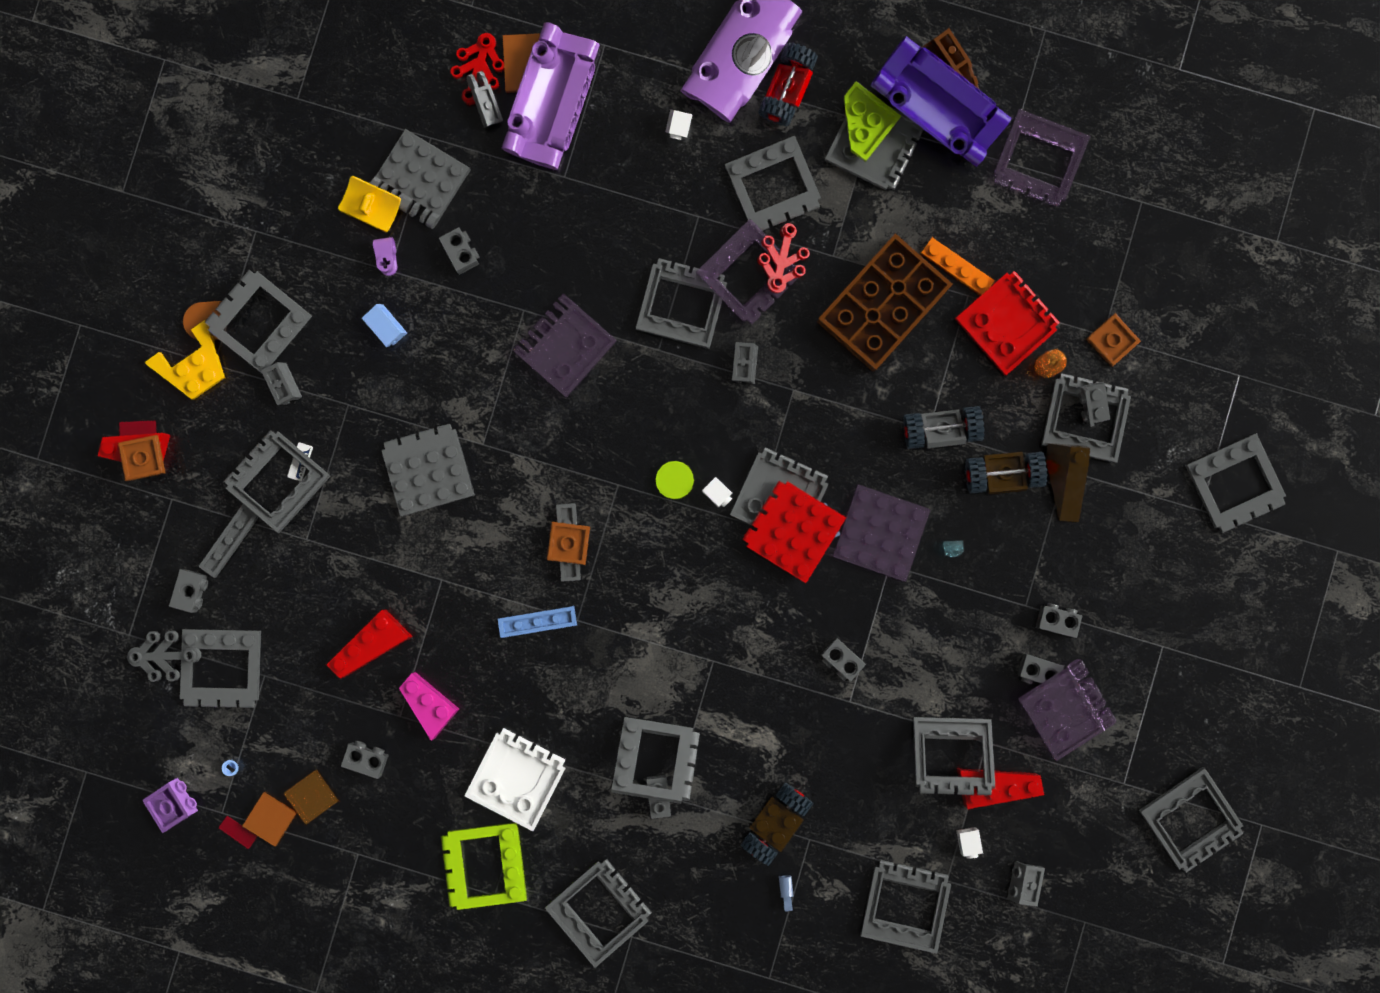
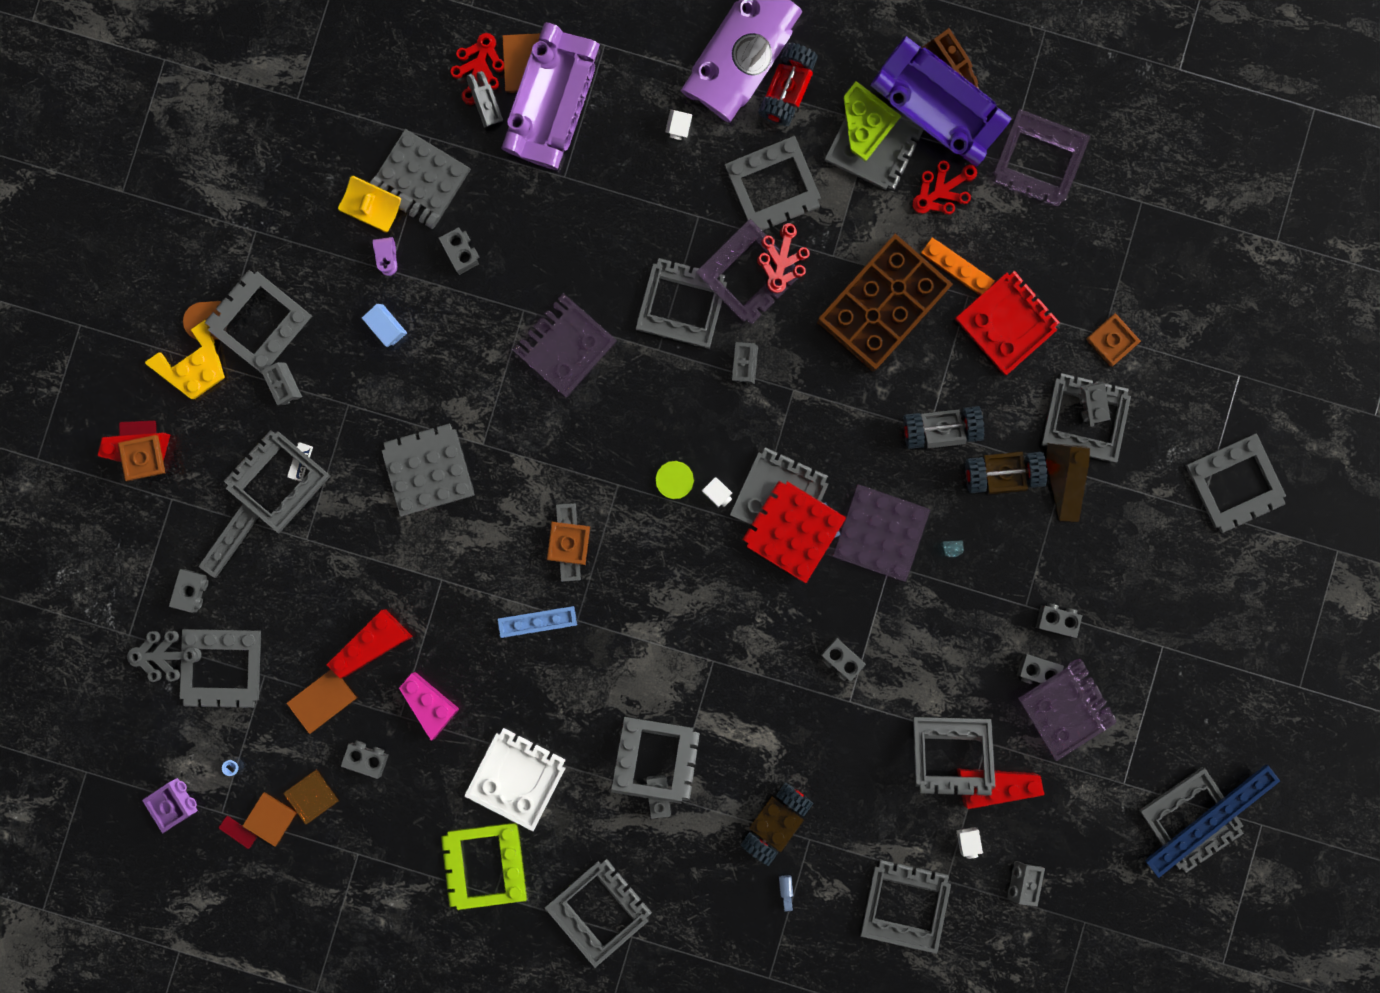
clear orange piece [1035,349,1067,378] -> none
none -> dark orange tile [287,670,357,734]
none -> red plant [913,161,977,215]
none -> dark blue plate [1145,765,1280,878]

